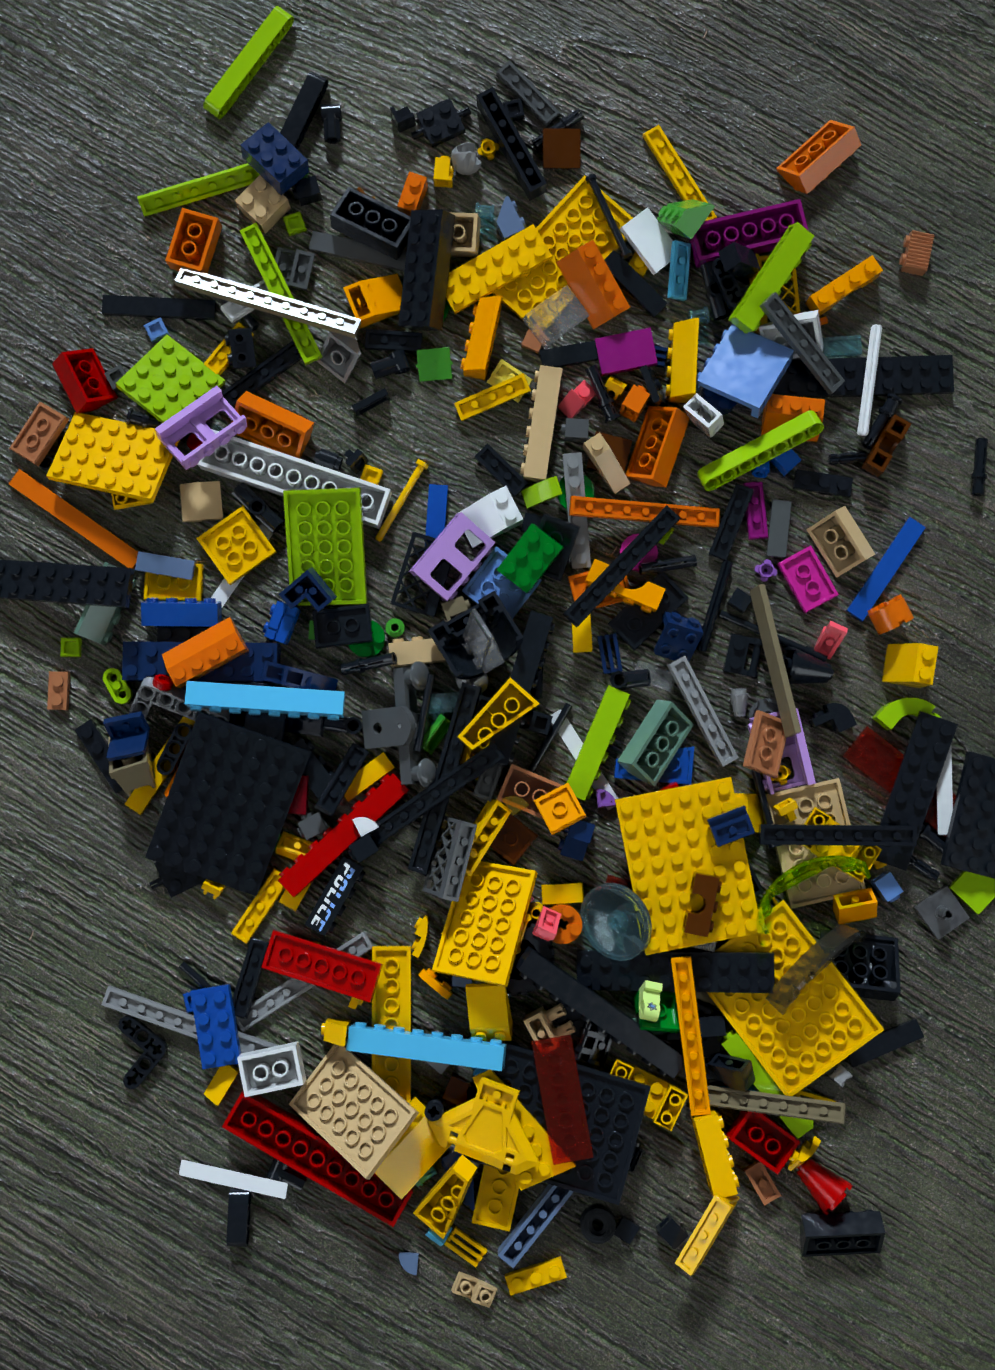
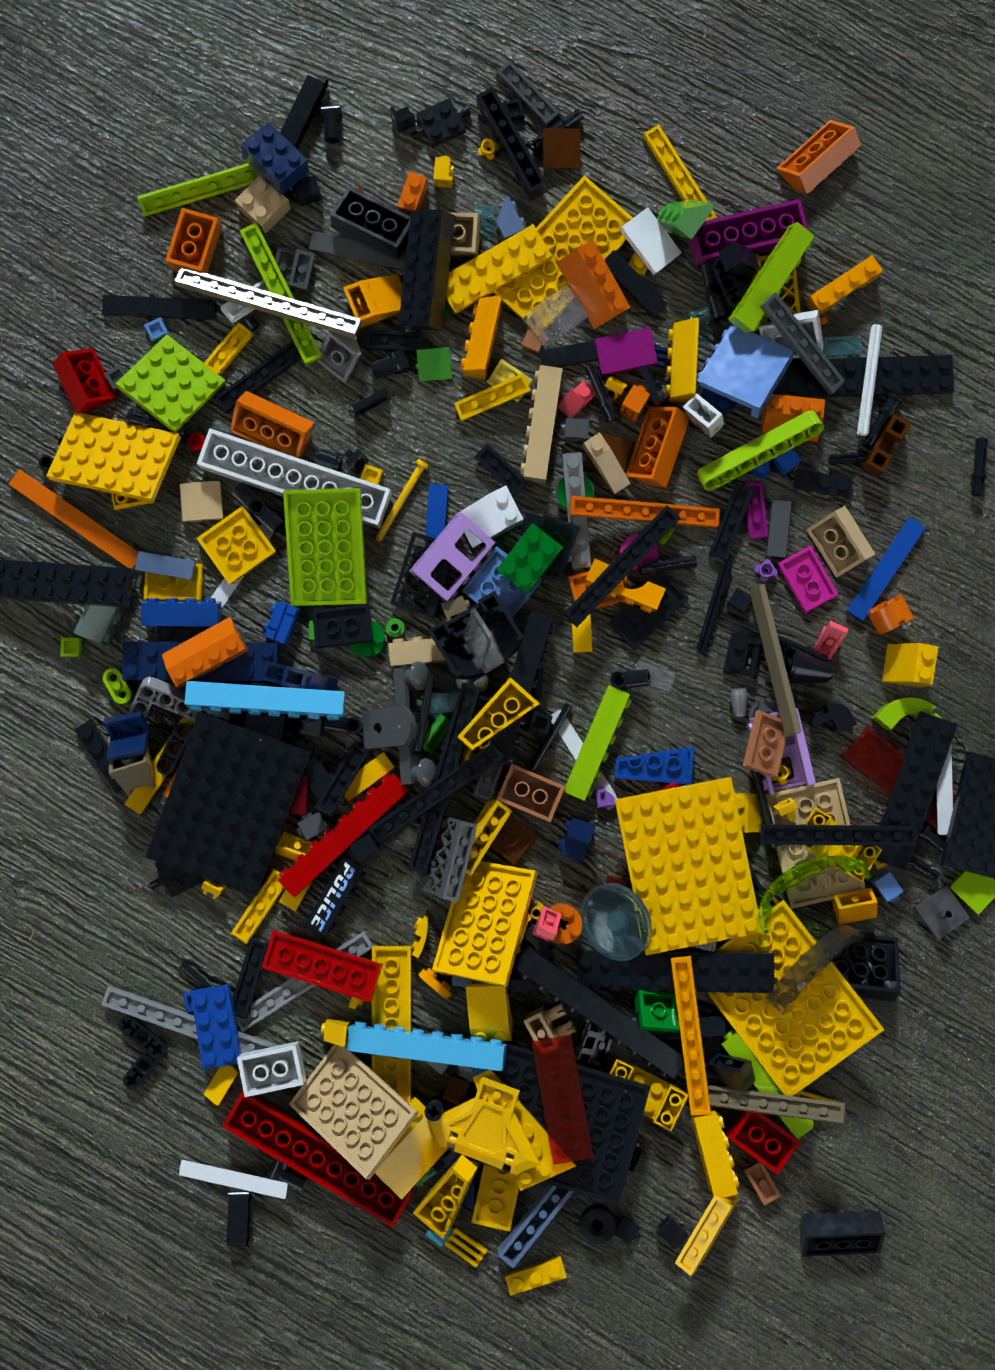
nougat tile [9,402,69,467] -> none
nougat plate [47,671,70,710] -> none
red tile [152,674,173,691] -> none
lavender window [155,386,247,470] -> none
lime beam [203,6,294,119] -> none
black brick [224,328,256,370] -> none
dark blue brick [279,567,337,612] -> none
lime tile [283,211,307,237] -> none
black pin [341,652,397,675] -> none
white tile [352,817,379,837] -> none
sand blue tile [399,1252,419,1275] -> none
light grey hair [451,142,481,175] -> none
tan slope [451,1271,497,1308] -> none
clear yellow tile [502,796,529,815] -> none
lime slope [521,476,562,509] -> none
light orange tile [534,783,587,835] -> none
yellow slope [541,882,584,905] -> none
black bar [585,174,632,259] -> none
dark blue tile [597,633,623,674] -> none
sand green slope [617,700,694,787] -> none
yellowish green leg [638,980,663,1022] -> none
dark blue bracket [654,611,703,662] -> none
medium azure tile [667,240,691,301] -> none
light grey plate [667,656,739,767] -> none
reddish brown arch [682,871,722,937] -> none
dark blue plate [707,805,755,847] -> none
yellow slope [788,1136,821,1171] -> none
red cone [796,1158,853,1215] -> none
light grey leg [826,1063,853,1088] -> none
black tile [847,1018,924,1068] -> none
nougat brick [899,230,935,276] -> none

